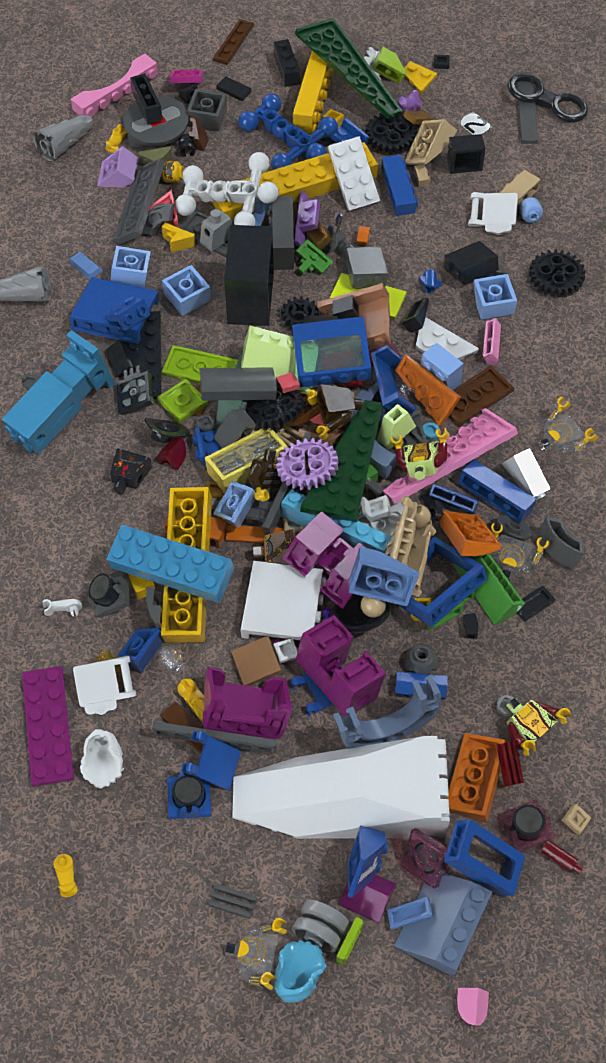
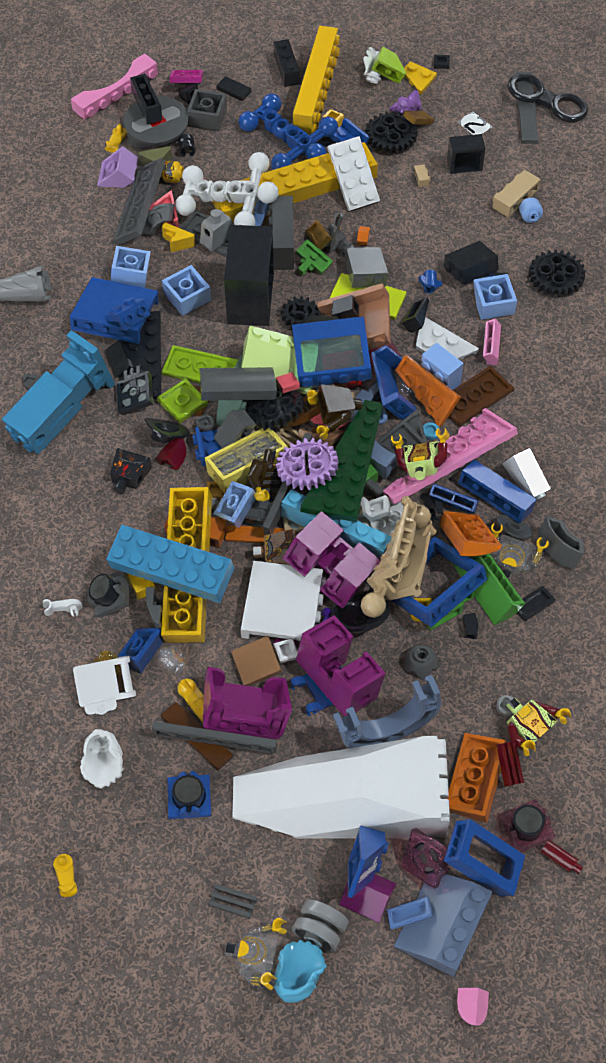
magenta plate [22,666,74,787] -> none
light grey cone [33,115,94,161] -> none
medium blue tile [68,252,103,280] -> none
blue flag [181,731,241,791] -> none
reddish brown slope [189,116,209,151] -> none
reddish brown tile [213,19,253,65] -> none
dark green wing [294,18,403,119] -> none
medium lavender bracket [294,191,320,248] -> none
lime tile [336,917,363,965] -> none
medium blue slope [348,546,419,606] -> none
yellowish green slope [377,404,416,450] -> none
blue brick [381,155,418,216] -> none
blue piece [395,671,448,699] -> none
tan slope [405,119,457,165] -> none
white piece [468,192,518,236] -> none
clear torso [538,397,598,455] -> none
tan tile [561,804,591,835] -> none

